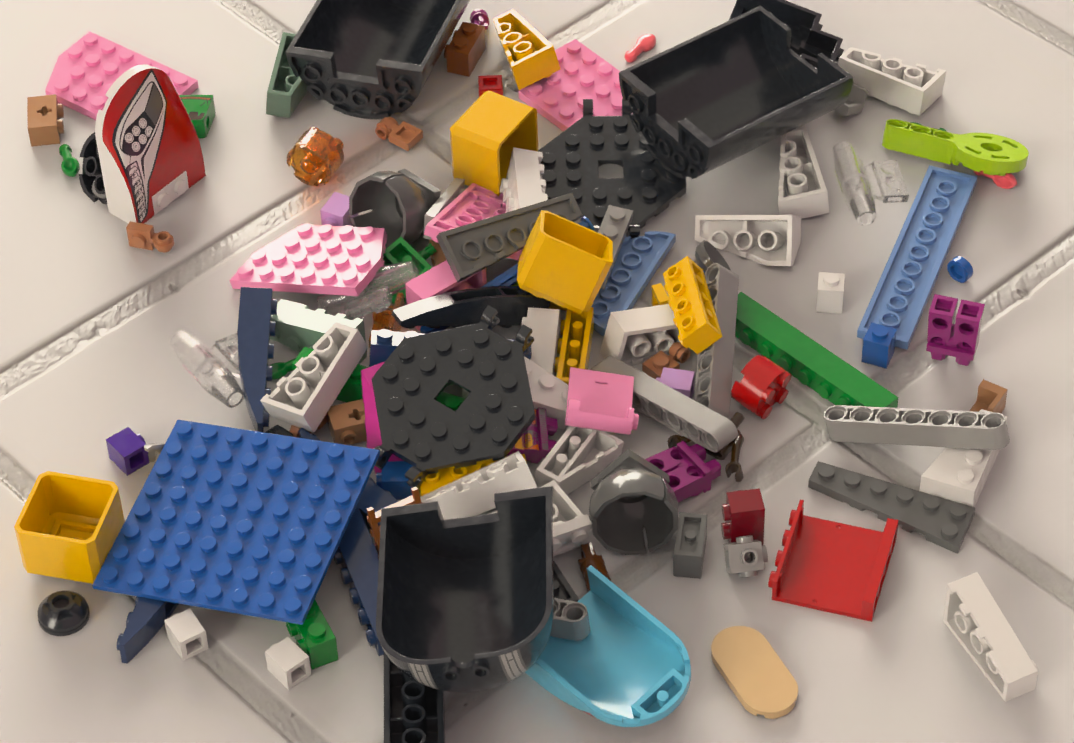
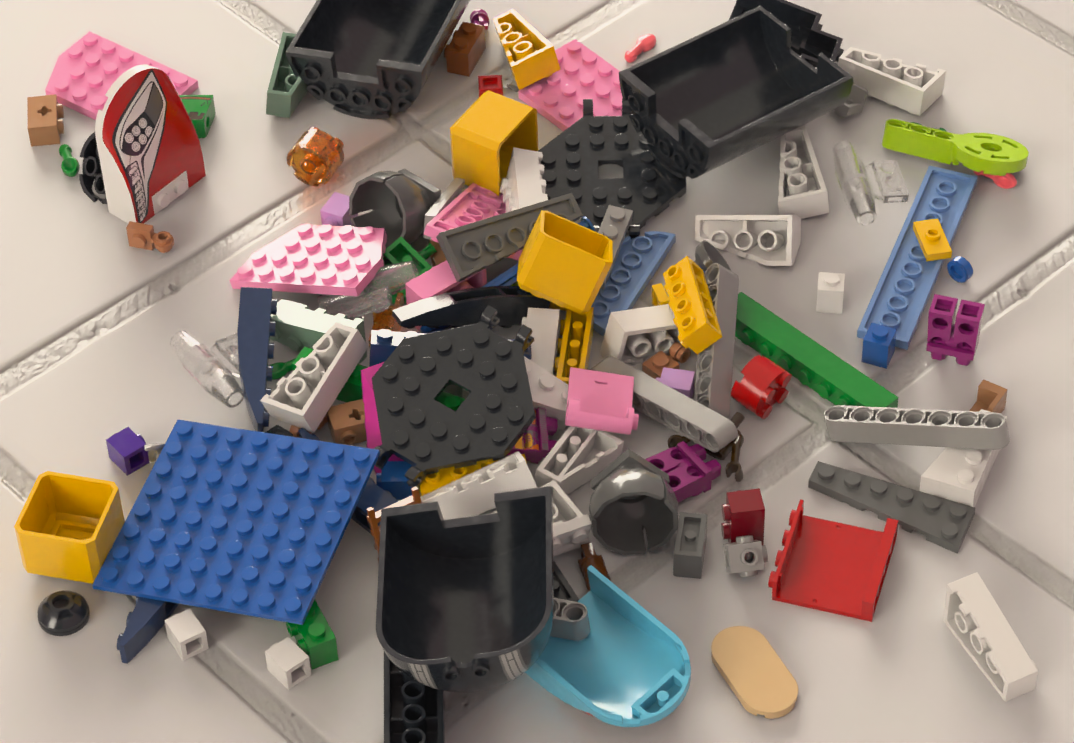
dark blue slope [333,508,384,656] -> none
nougat plate [375,117,423,151] -> none
none -> yellow plate [913,219,952,261]

